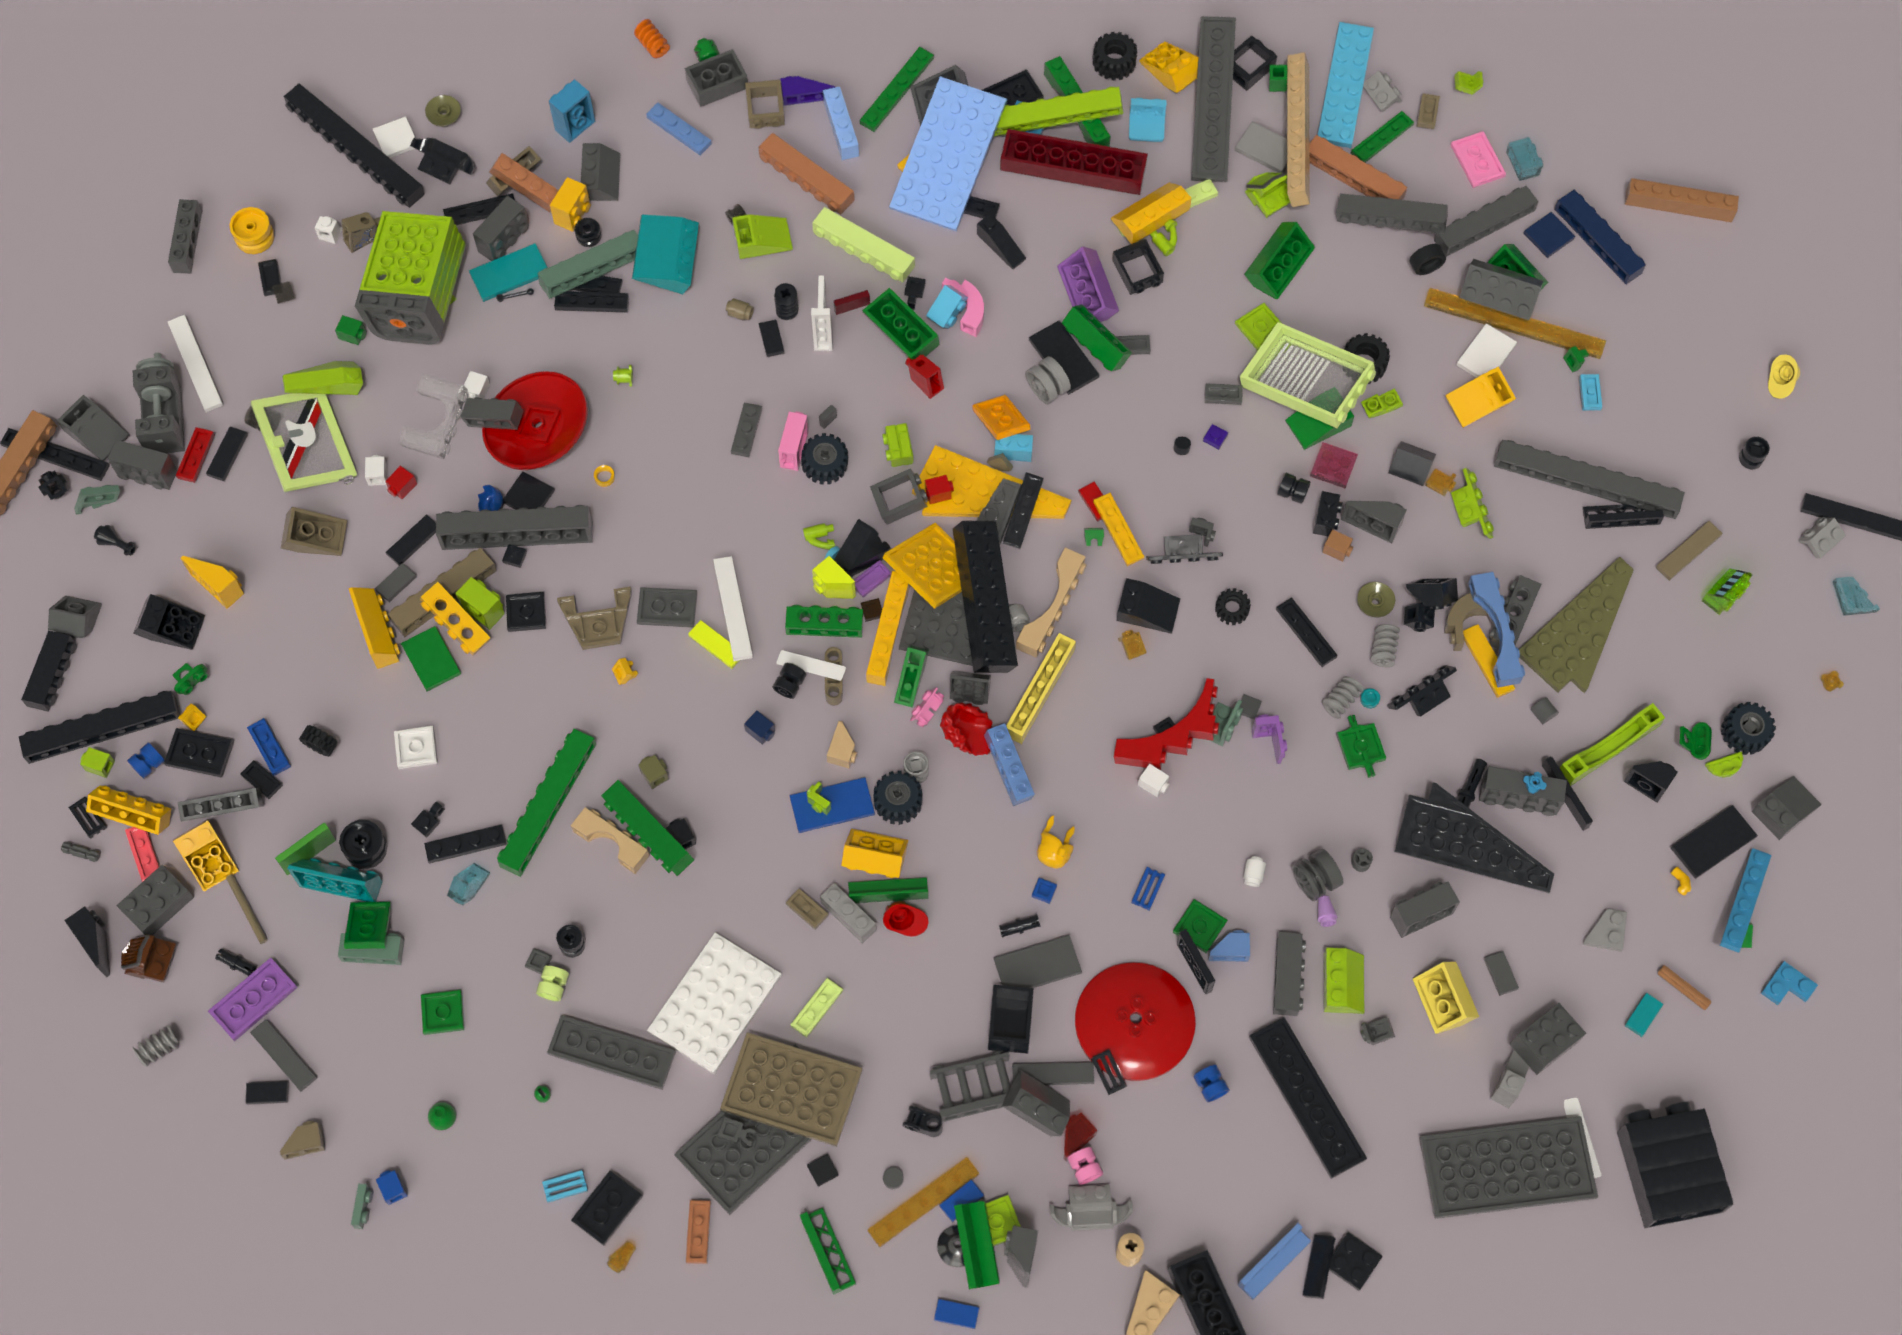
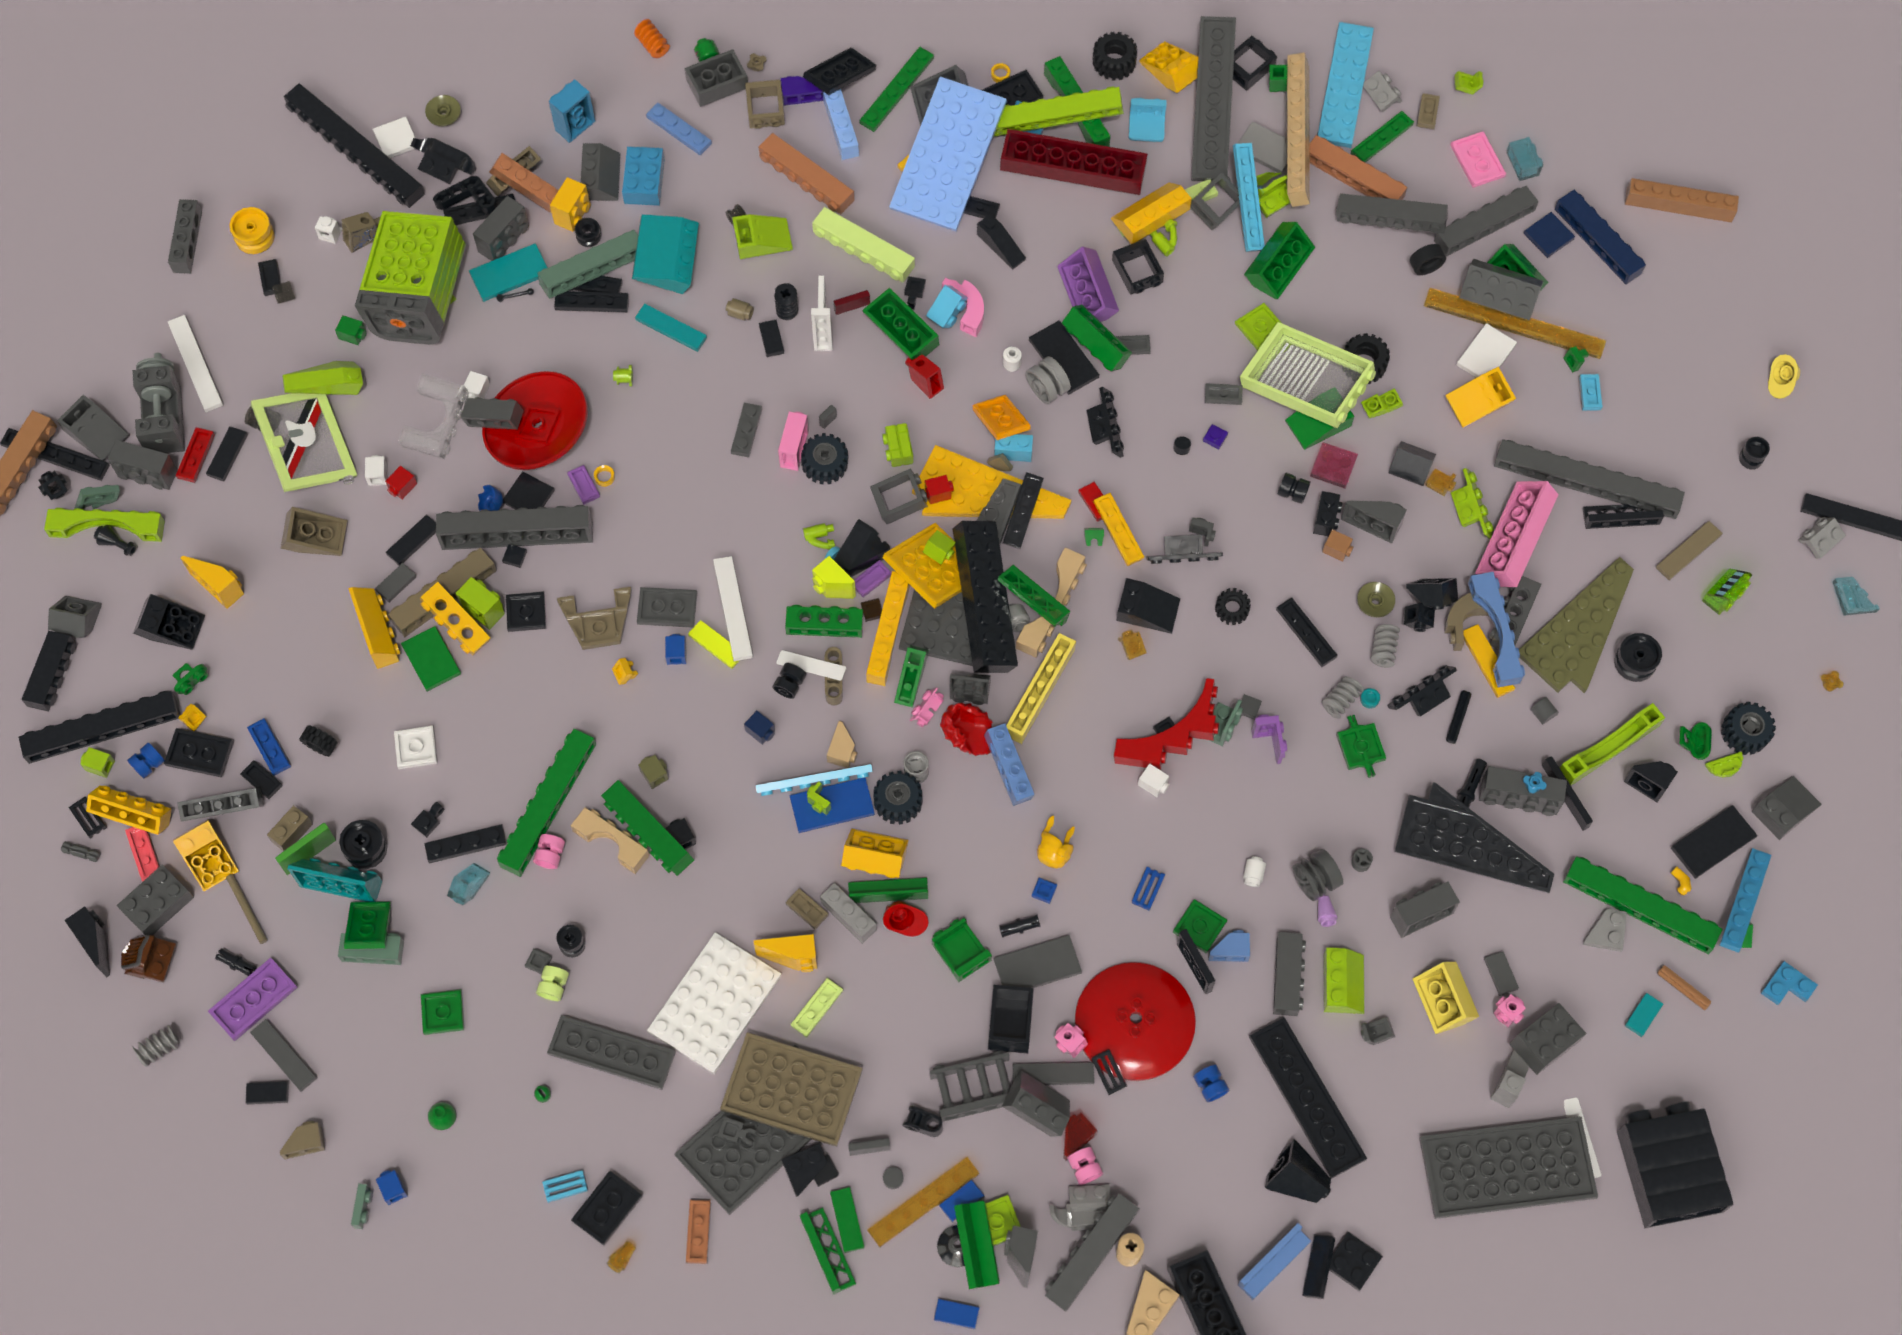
none -> lime arch [44,508,165,542]
none -> dark tan brick [267,805,313,851]
none -> black beam [433,176,497,214]
none -> bright pink wheel [533,834,565,869]
none -> medium lavender tile [567,465,600,505]
none -> dark azure brick [622,146,665,206]
none -> teal tile [635,303,707,352]
none -> blue brick [665,634,686,665]
none -> dark tan plate [747,53,766,72]
none -> yellow slope [753,934,817,973]
none -> plate [756,764,873,796]
none -> black wing [781,1144,827,1197]
none -> black tile [803,47,877,95]
none -> green tile [830,1187,865,1254]
none -> dark grey tile [848,1138,890,1156]
none -> lime brick [923,530,956,564]
none -> green panel [932,918,992,982]
none -> yellow piece [991,63,1010,83]
none -> green fence [998,565,1070,627]
none -> white brick [1003,347,1021,372]
none -> dark grey brick [1045,1194,1140,1312]
none -> bright pink brick [1054,1023,1088,1058]
none -> black bracket [1086,387,1124,458]
none -> dark grey window [1190,172,1240,230]
none -> medium azure plate [1233,143,1265,252]
none -> black slope [1265,1139,1331,1203]
none -> black axle [1446,690,1472,744]
none -> bright pink brick [1475,481,1559,587]
none -> bright pink brick [1493,994,1526,1027]
none -> green brick [1563,856,1723,955]
none -> black wheel [1614,633,1662,682]

